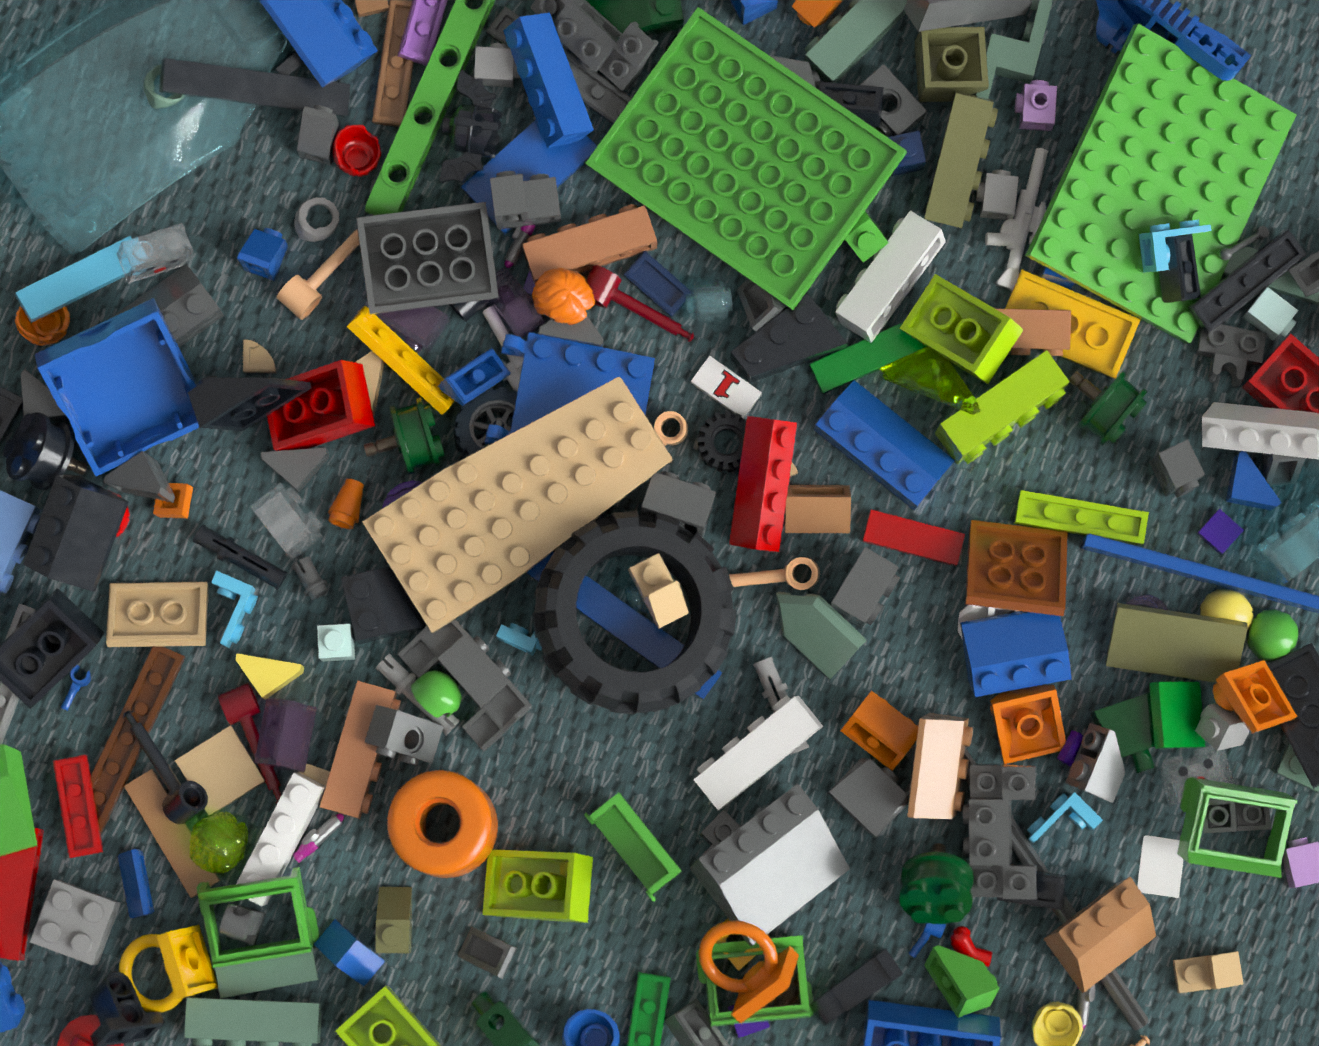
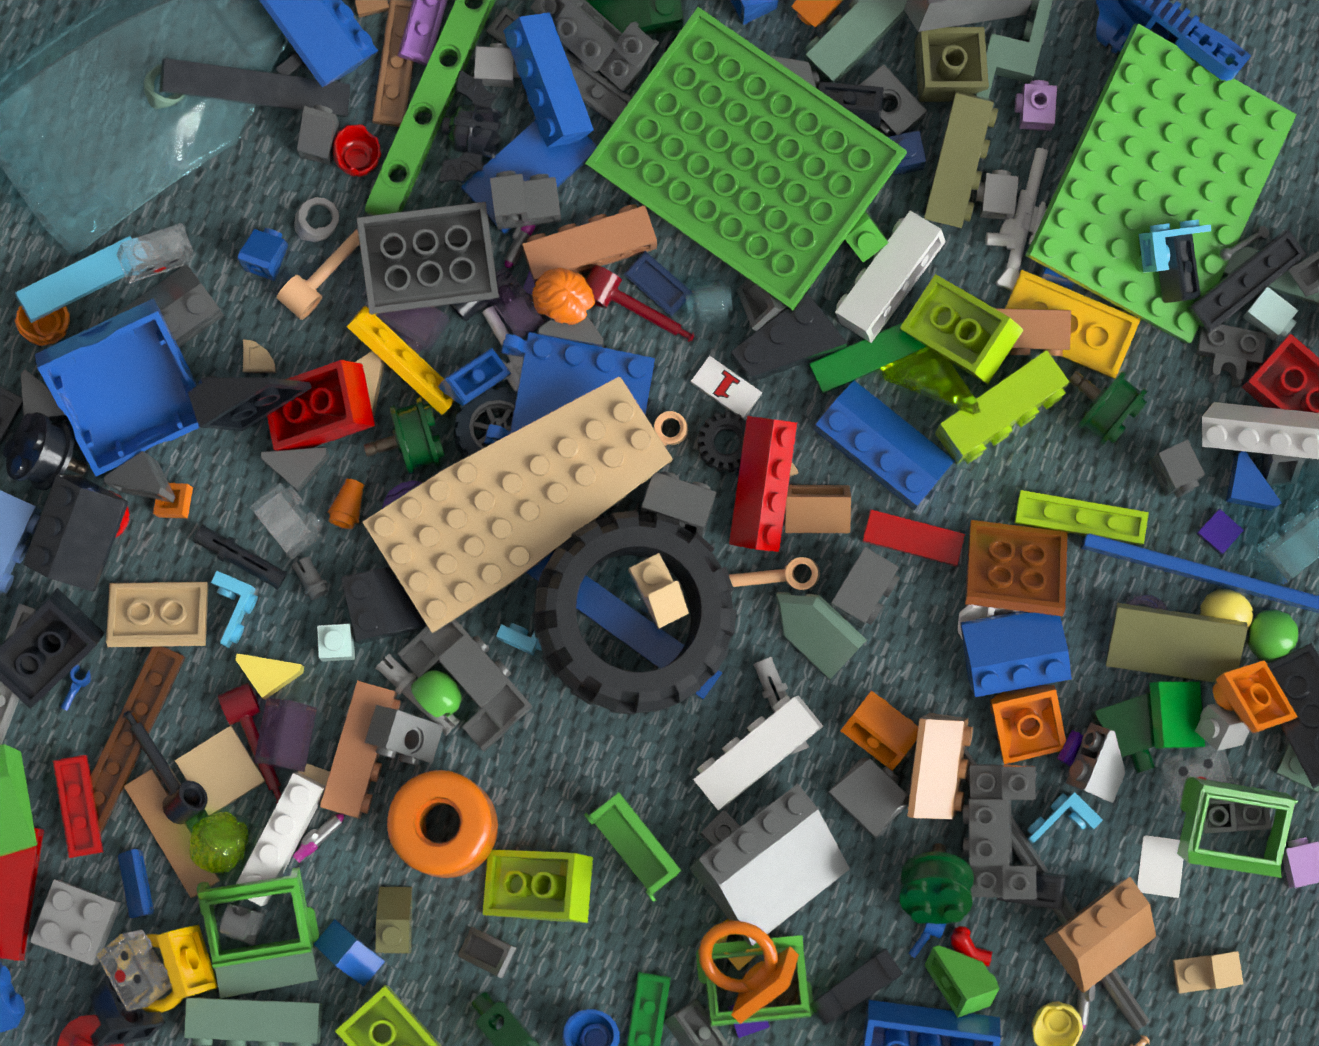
none -> clear brick [96,930,172,1012]

